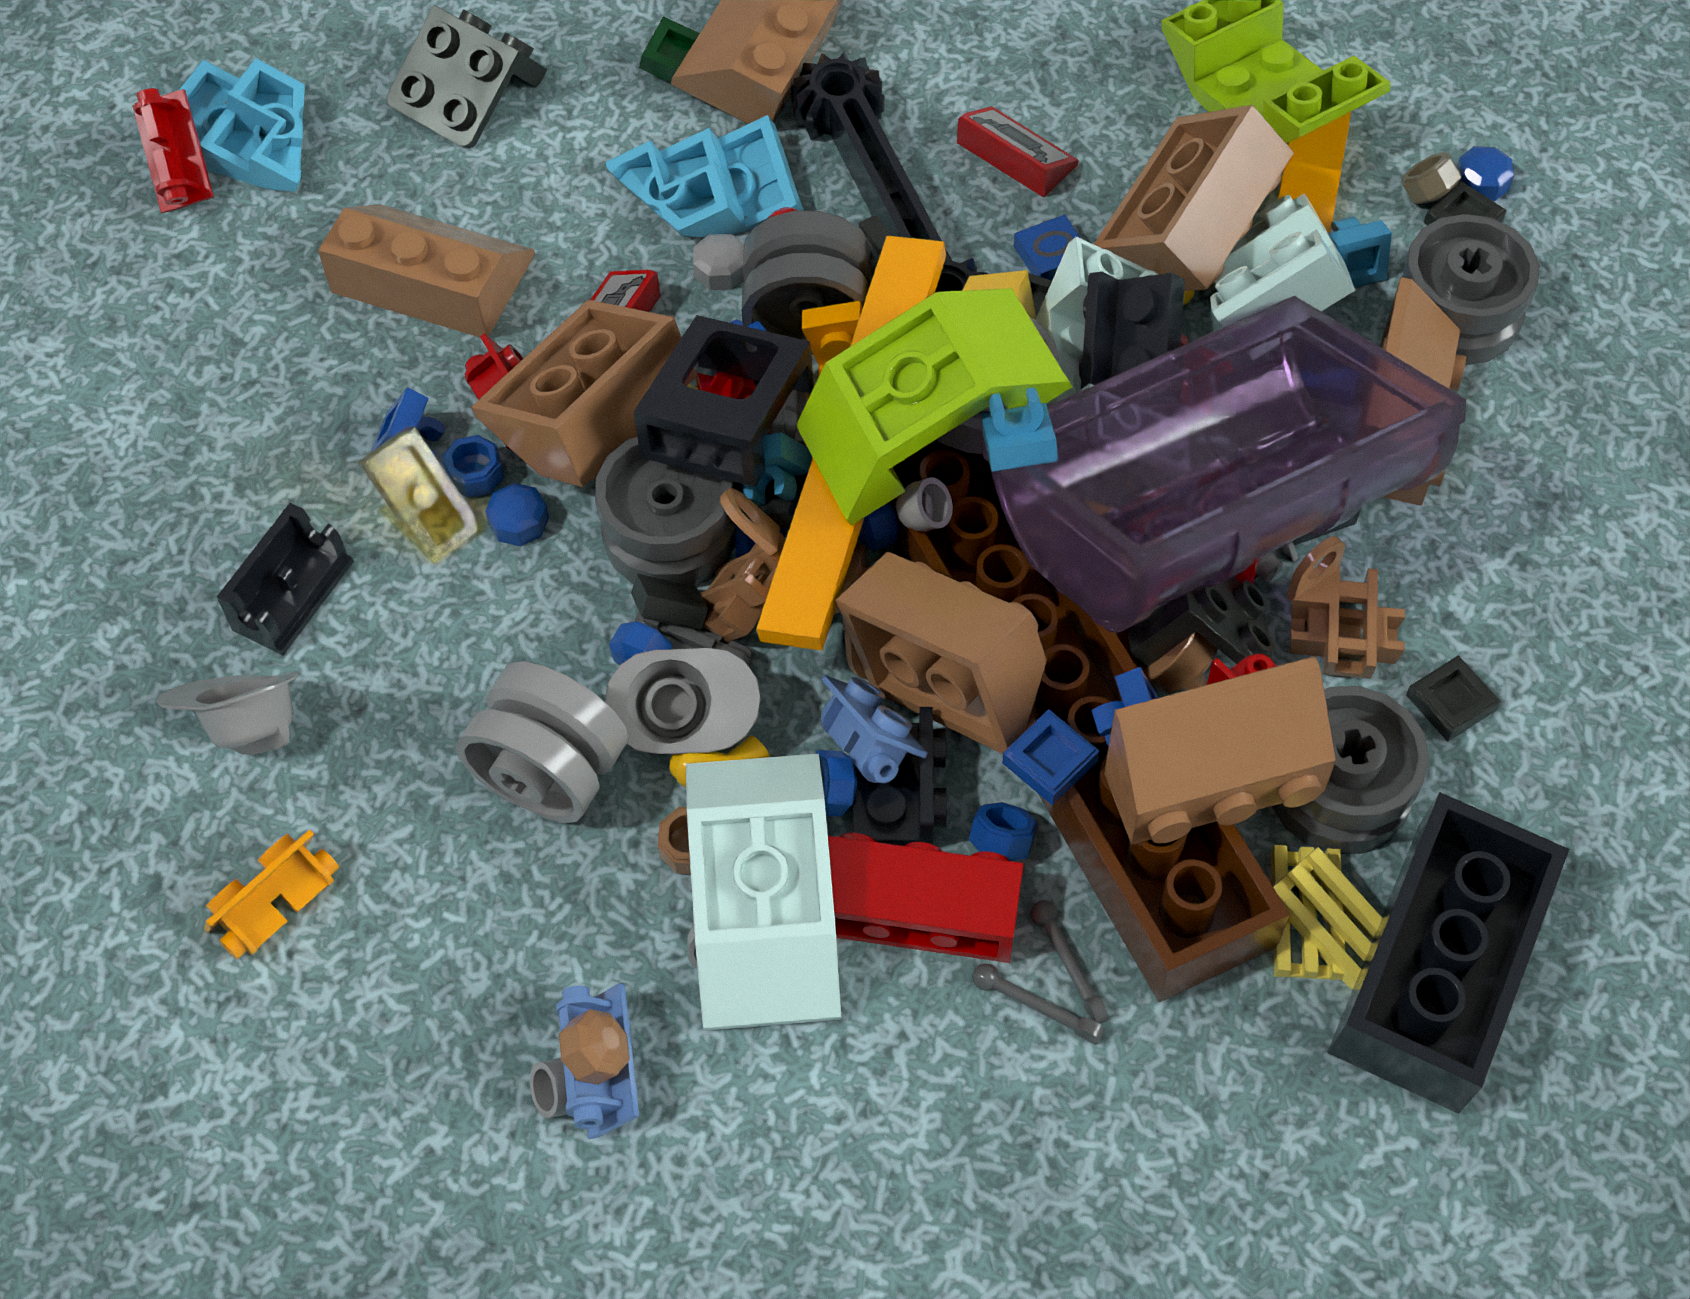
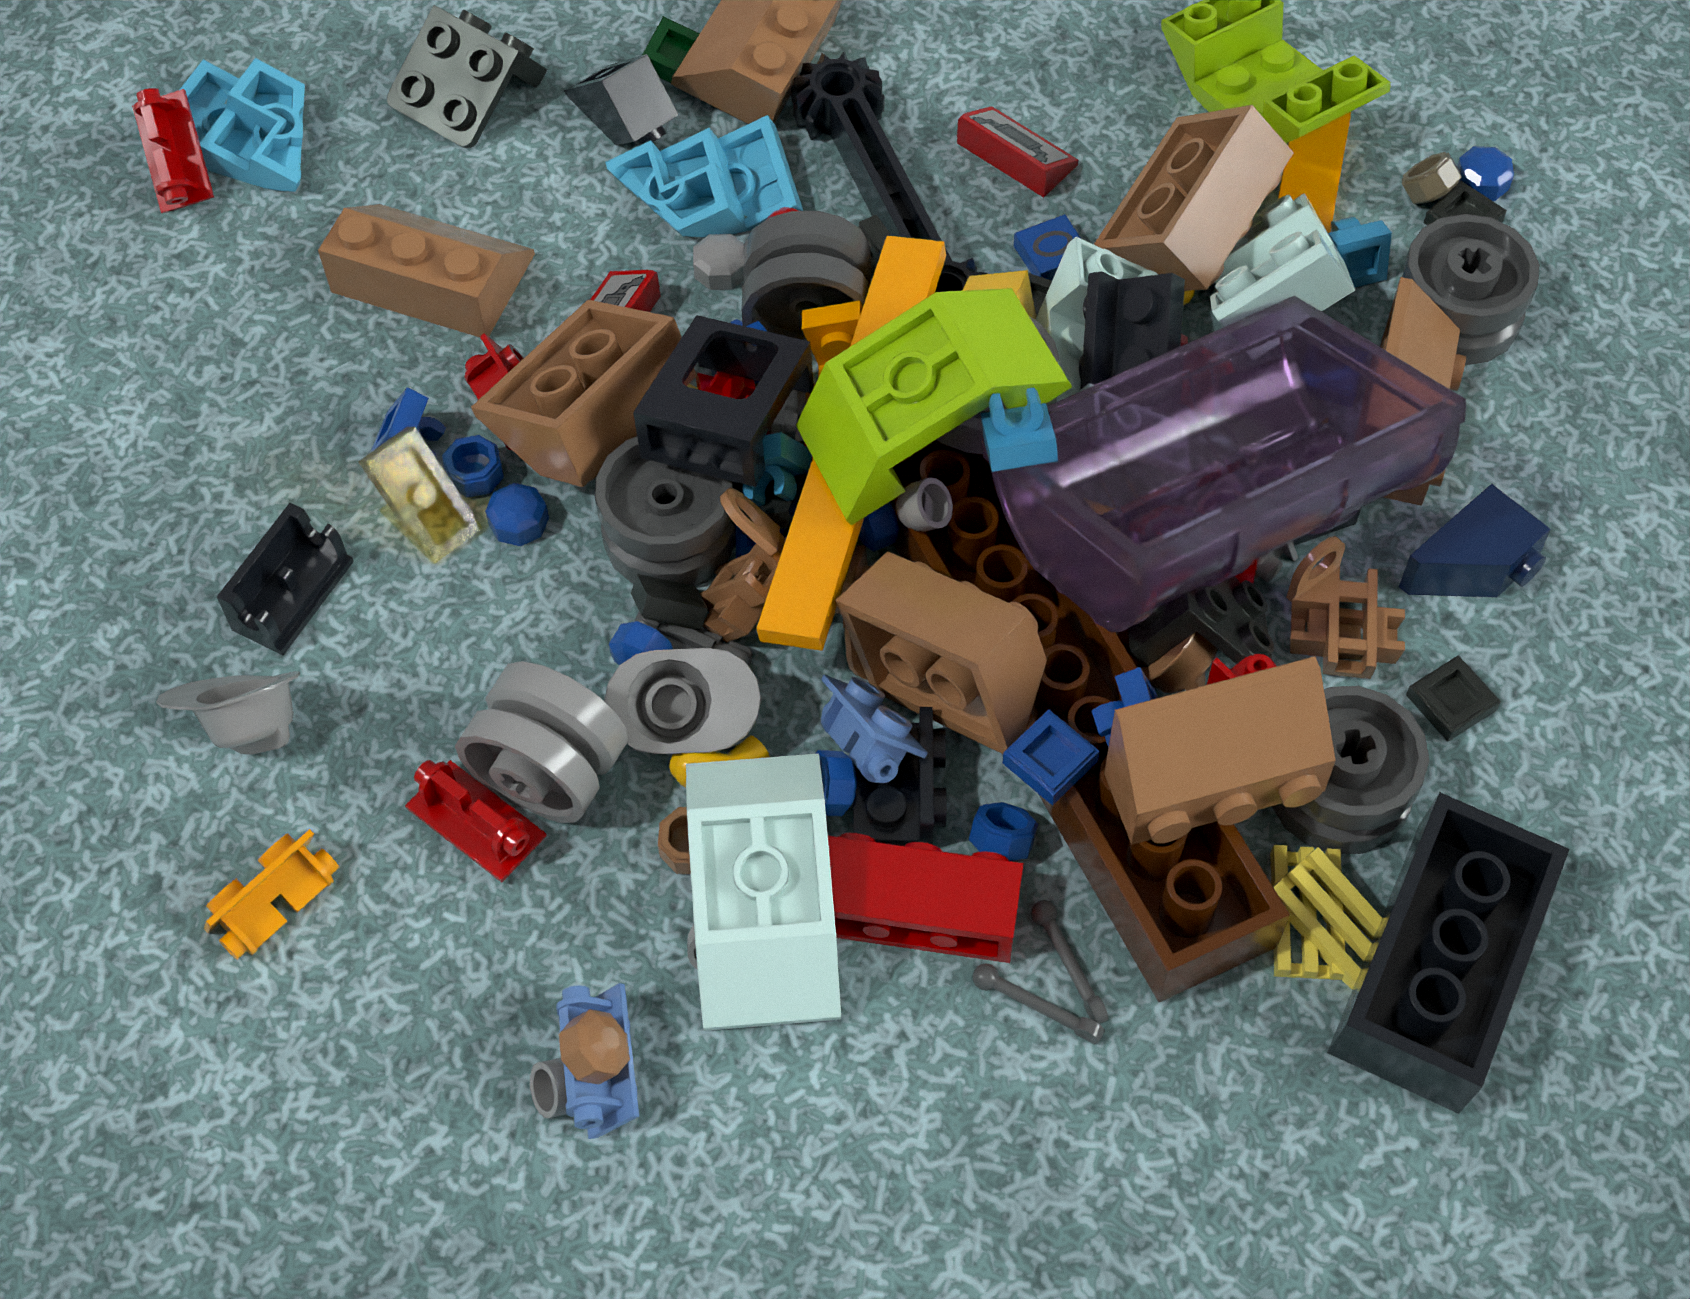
none -> red hinge [405,760,547,883]
none -> slope [564,54,678,147]
none -> dark blue slope [1399,484,1551,598]

